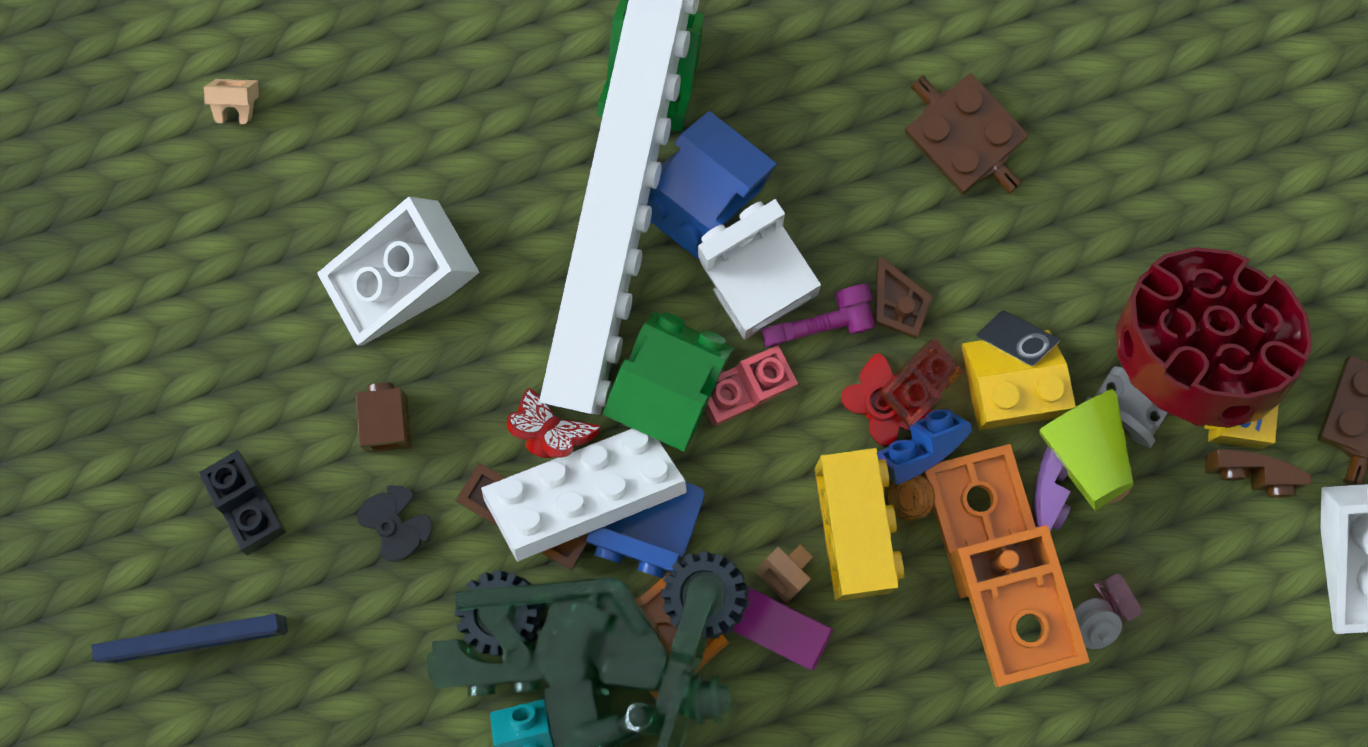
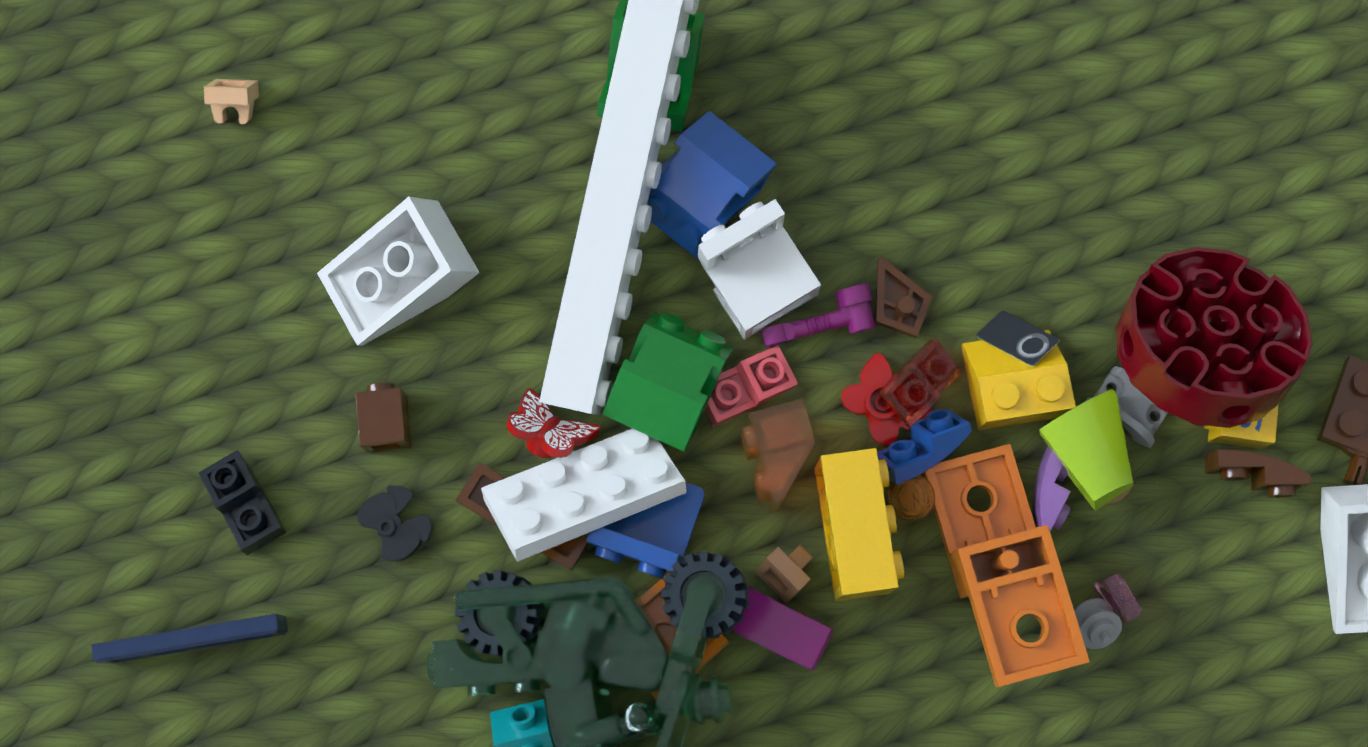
reddish brown plate [905,72,1029,195] -> none
none -> clear orange slope [741,398,815,513]

